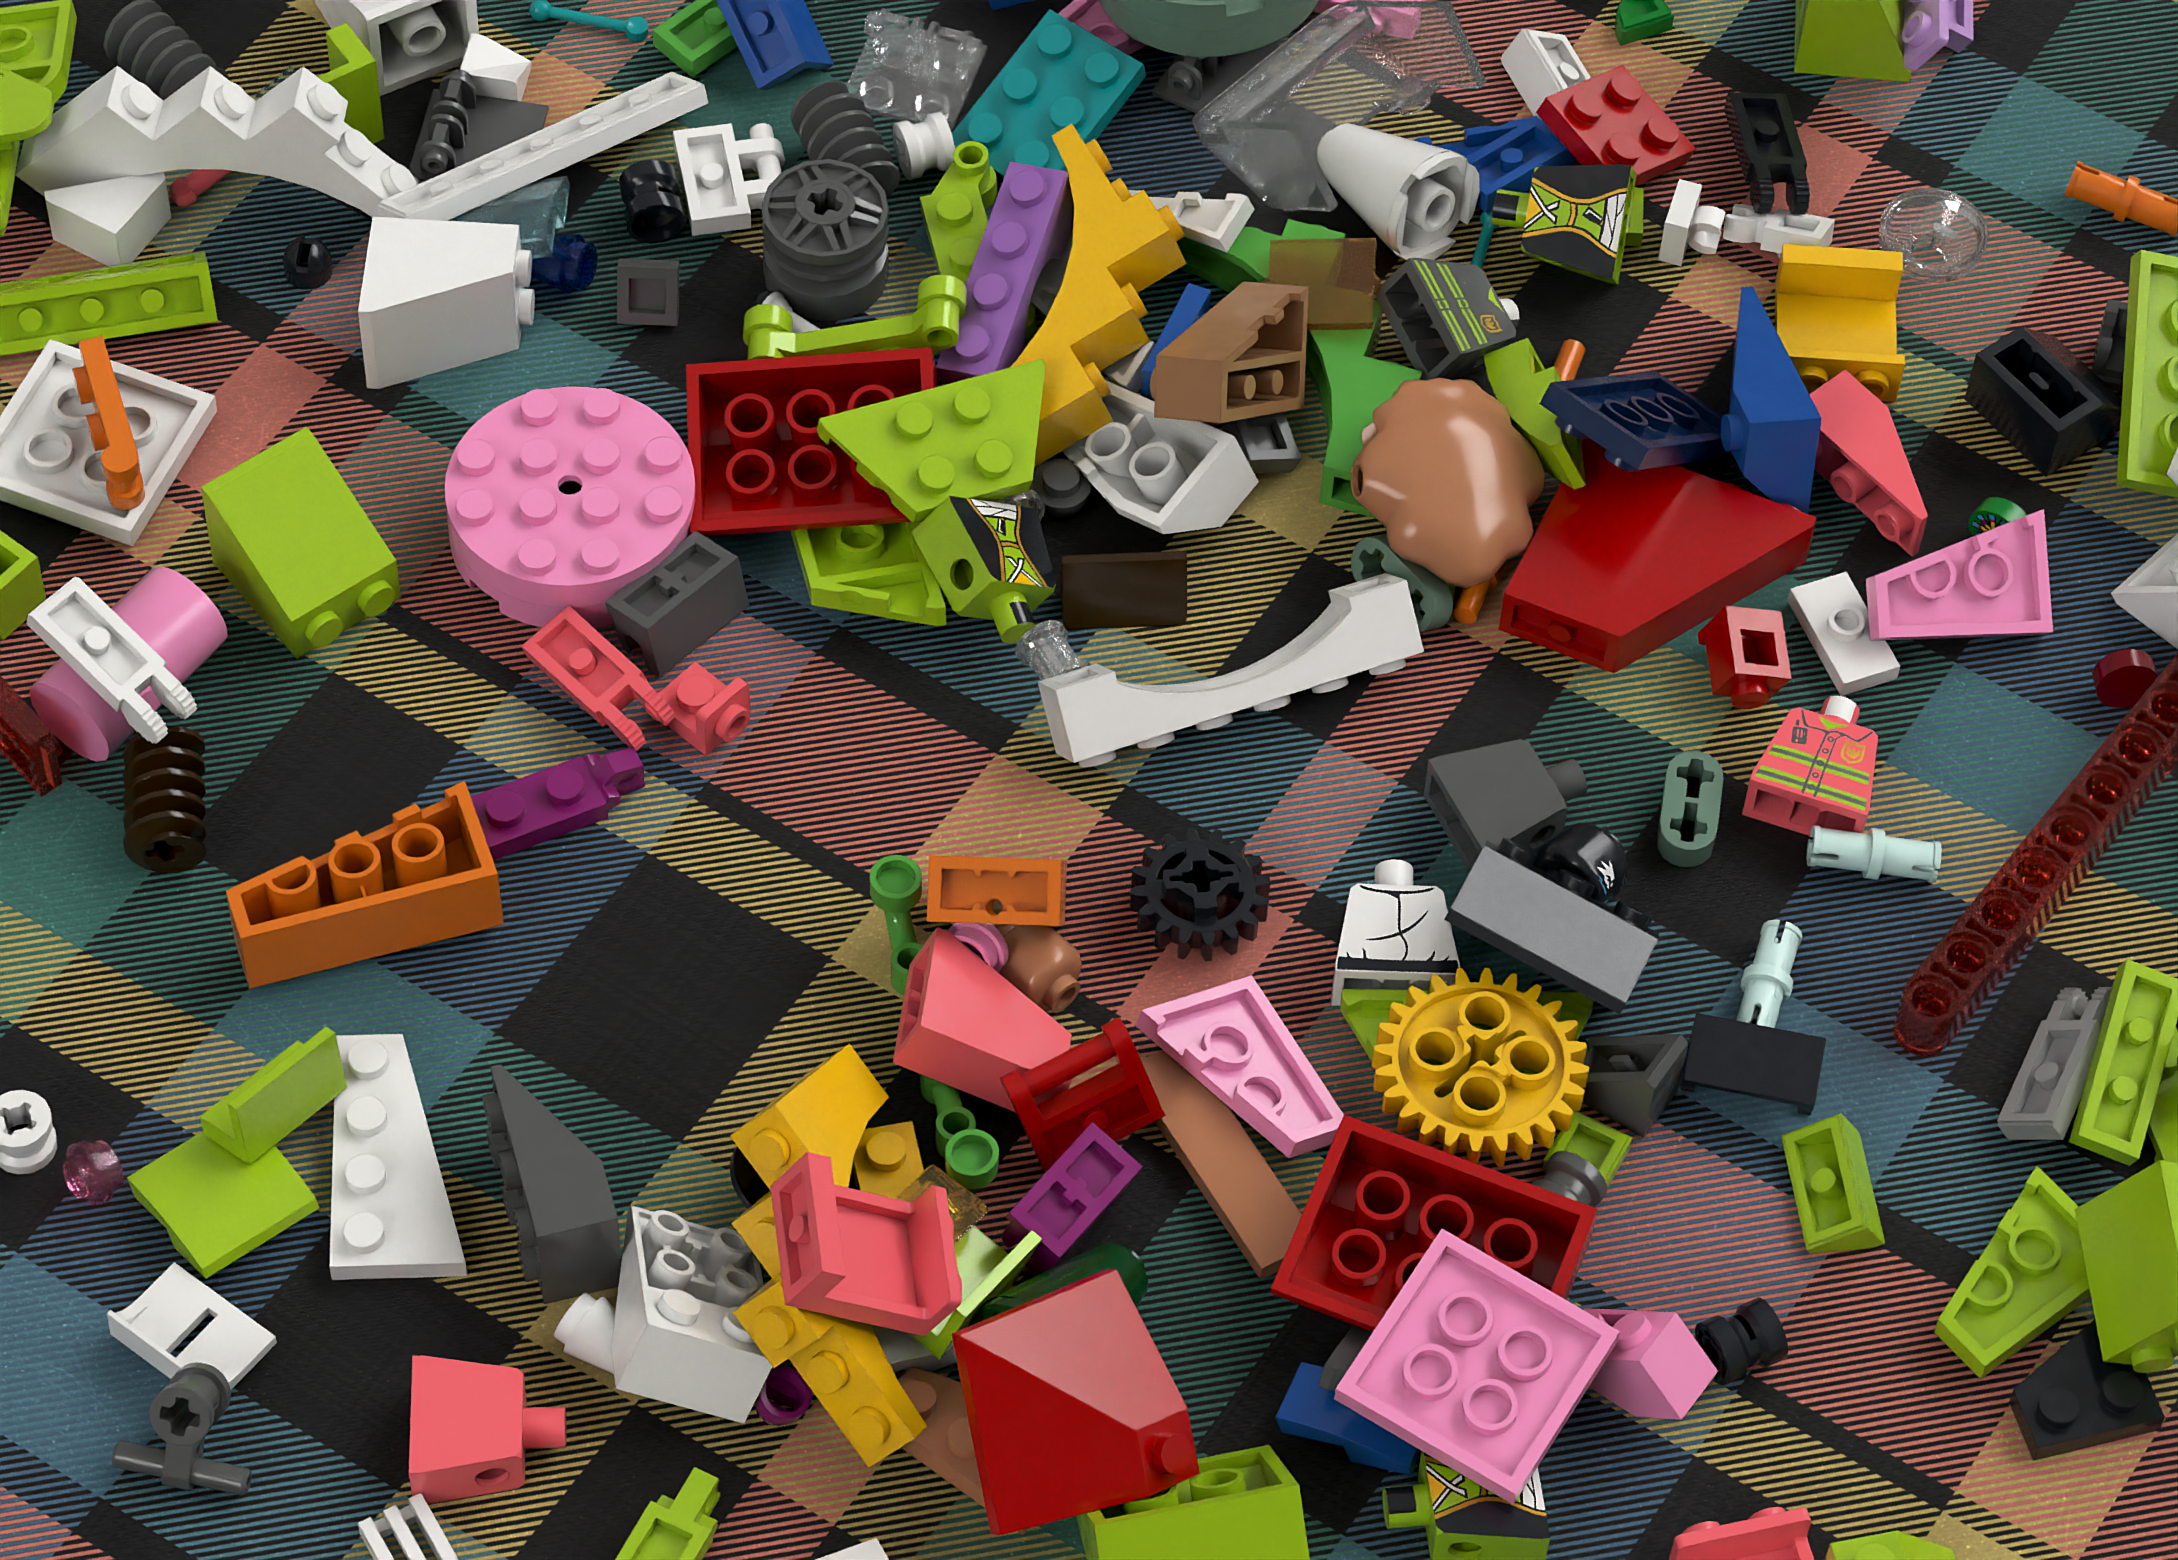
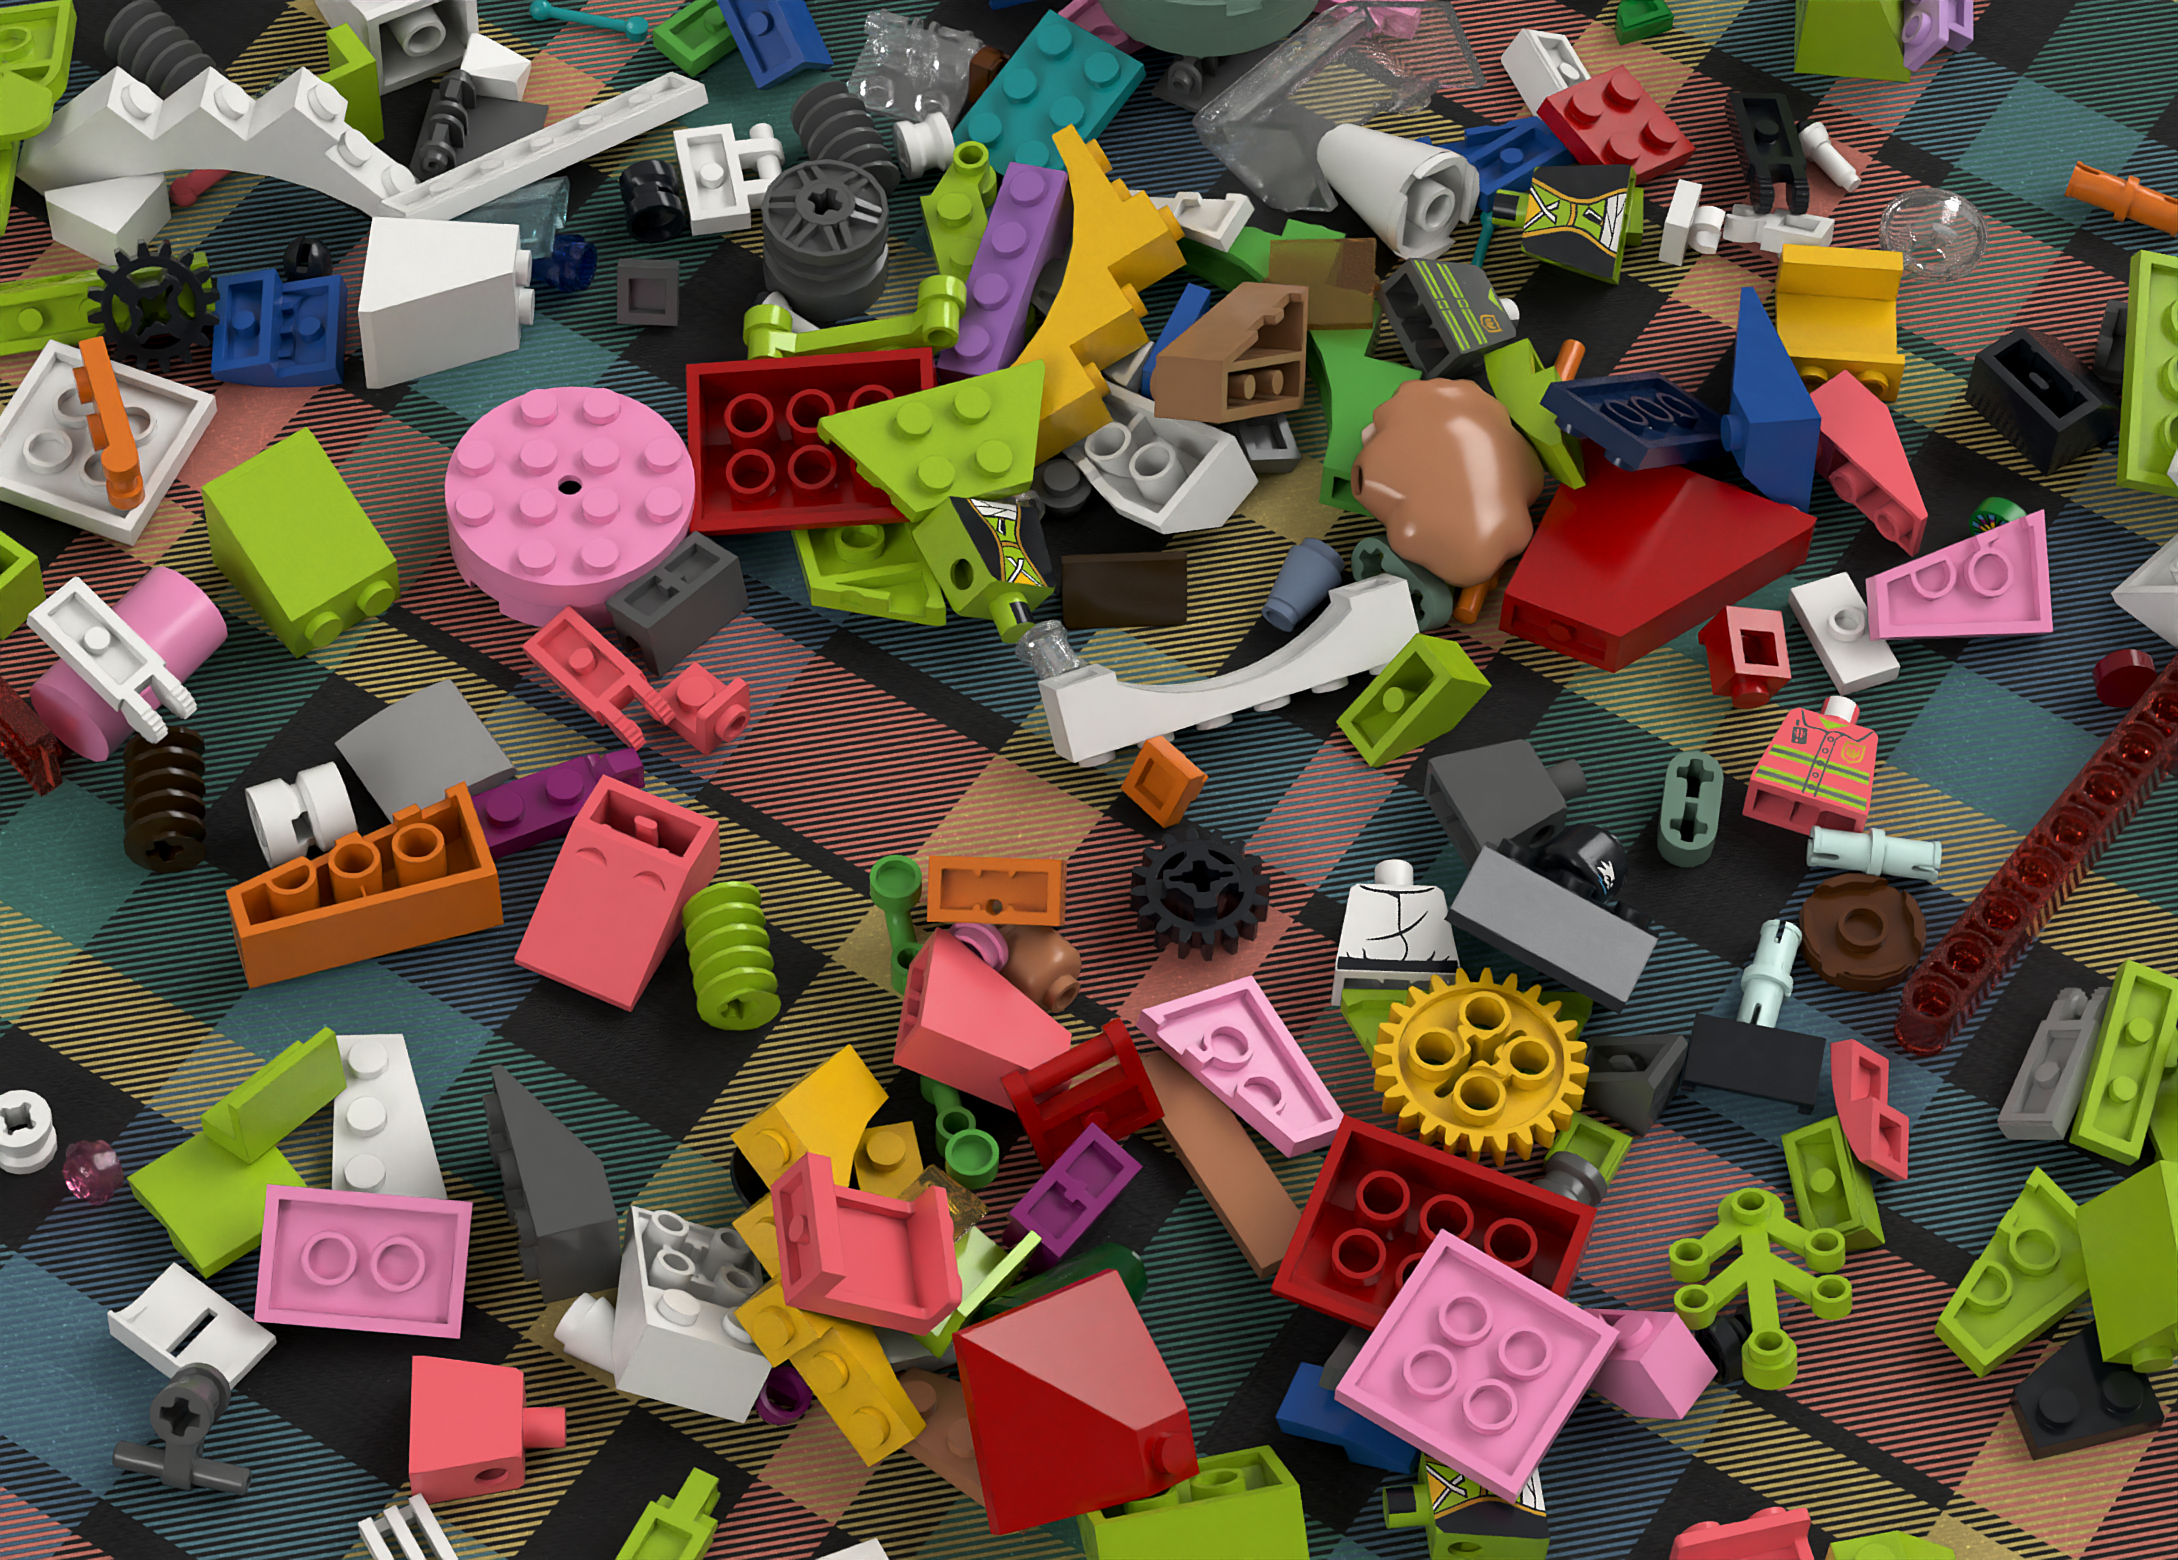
none -> black gear [87,238,220,373]
none -> blue slope [211,268,348,388]
none -> white wheel [245,762,358,869]
none -> bright pink plate [254,1184,473,1339]
none -> light grey slope [335,679,518,823]
none -> coral slope [514,774,721,1012]
none -> lime piece [681,881,781,1031]
none -> reddish brown tile [968,46,1011,103]
none -> orange tile [1120,735,1208,828]
none -> sand blue cone [1261,538,1345,632]
none -> lime slope [1336,633,1492,768]
none -> lime plant [1669,1188,1852,1390]
none -> white piece [1795,119,1861,192]
none -> reddish brown tile [1797,873,1927,992]
none -> coral slope [1830,1039,1909,1182]

